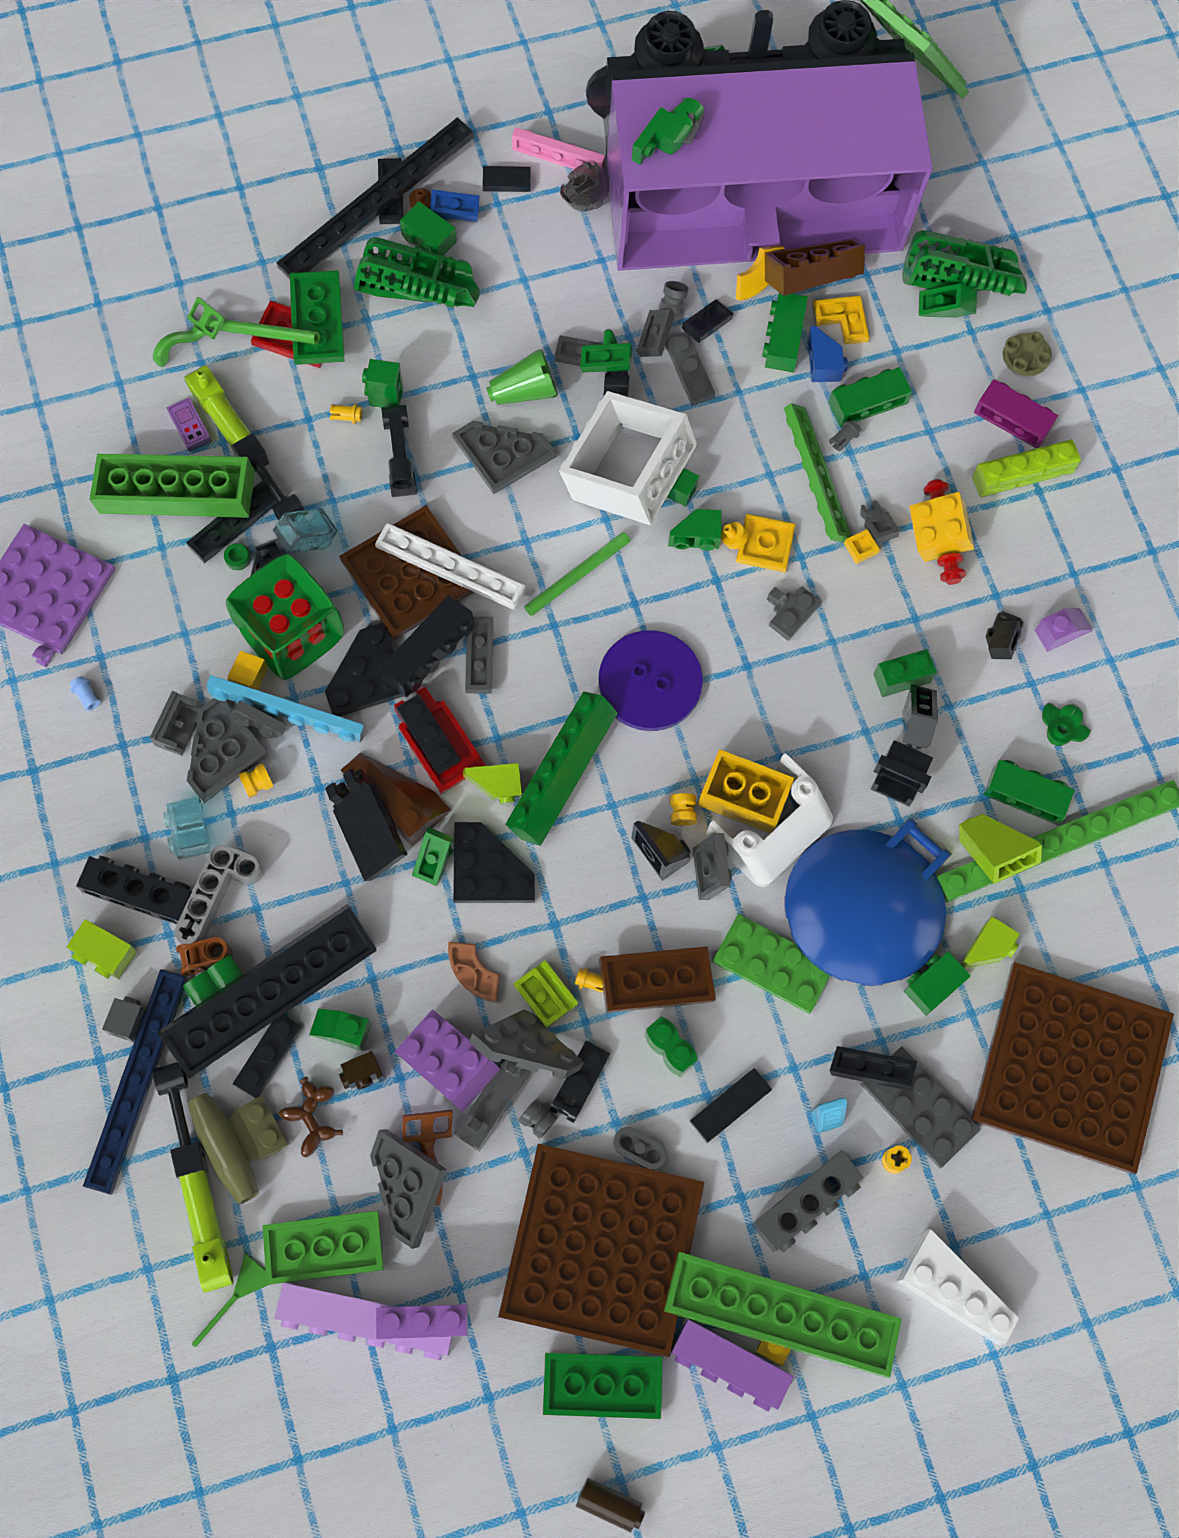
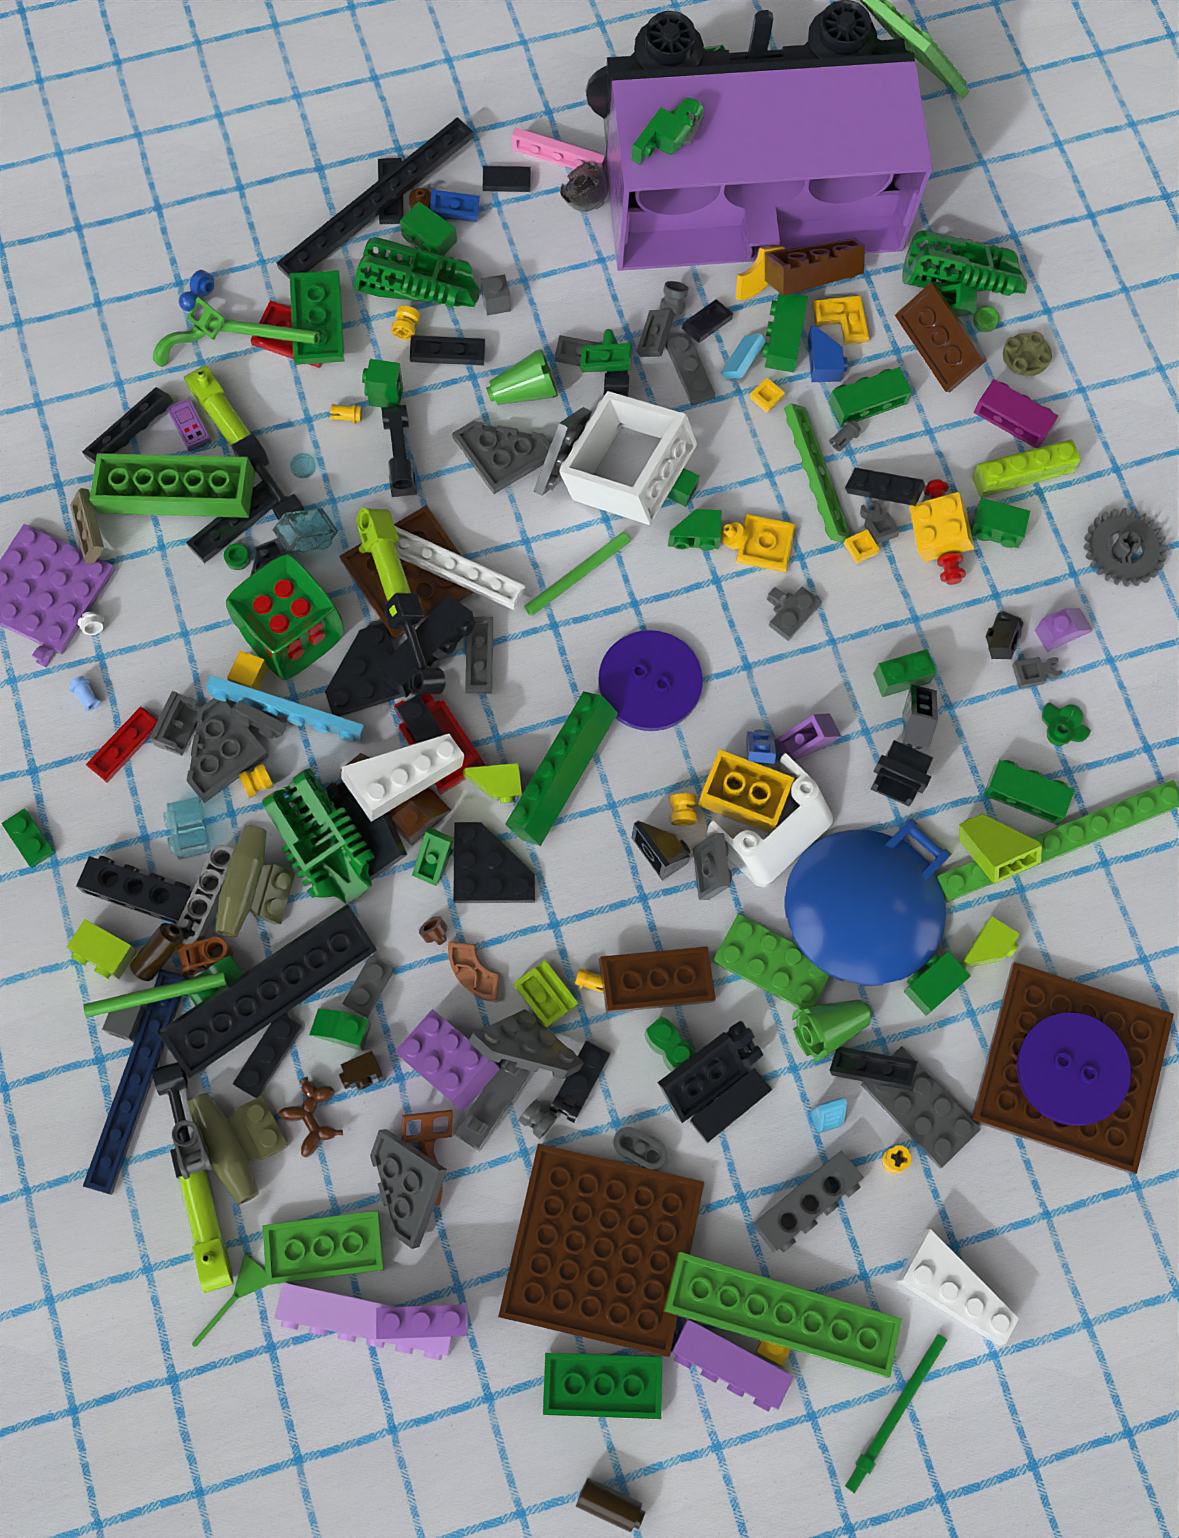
none -> green plate [1,808,55,868]
none -> dark tan tile [70,488,104,564]
none -> white plate [78,612,104,635]
none -> black plate [82,387,174,464]
none -> bright green piece [83,971,227,1018]
none -> red tile [86,706,158,783]
none -> dark brown brick [130,923,184,981]
none -> dark grey piece [172,1120,213,1180]
none -> blue plate [178,270,214,312]
none -> olive plate [215,825,295,937]
none -> green connector [262,768,375,904]
none -> clear light blue piece [290,453,316,478]
none -> white wedge [341,734,464,822]
none -> dark grey plate [342,956,395,1018]
none -> piece [356,508,446,695]
none -> yellow wheel [391,305,421,340]
none -> black plate [409,335,485,366]
none -> reddish brown tile [419,916,448,945]
none -> dark grey brick [481,274,511,316]
none -> dark grey plate [533,407,592,496]
none -> black tile [657,1020,763,1123]
none -> medium azure tile [720,334,766,379]
none -> blue plate [746,729,776,764]
none -> yellow plate [749,378,785,413]
none -> medium lavender slope [775,713,841,761]
none -> bright green cone [792,1000,872,1062]
none -> black plate [845,467,926,506]
none -> green bar [845,1334,948,1494]
none -> reddish brown plate [895,283,987,393]
none -> green brick [971,498,1031,548]
none -> bright green tile [973,306,999,332]
none -> dark grey plate [1012,657,1063,689]
none -> dark purple plate [1017,1013,1131,1126]
none -> dark grey gear [1083,508,1168,587]

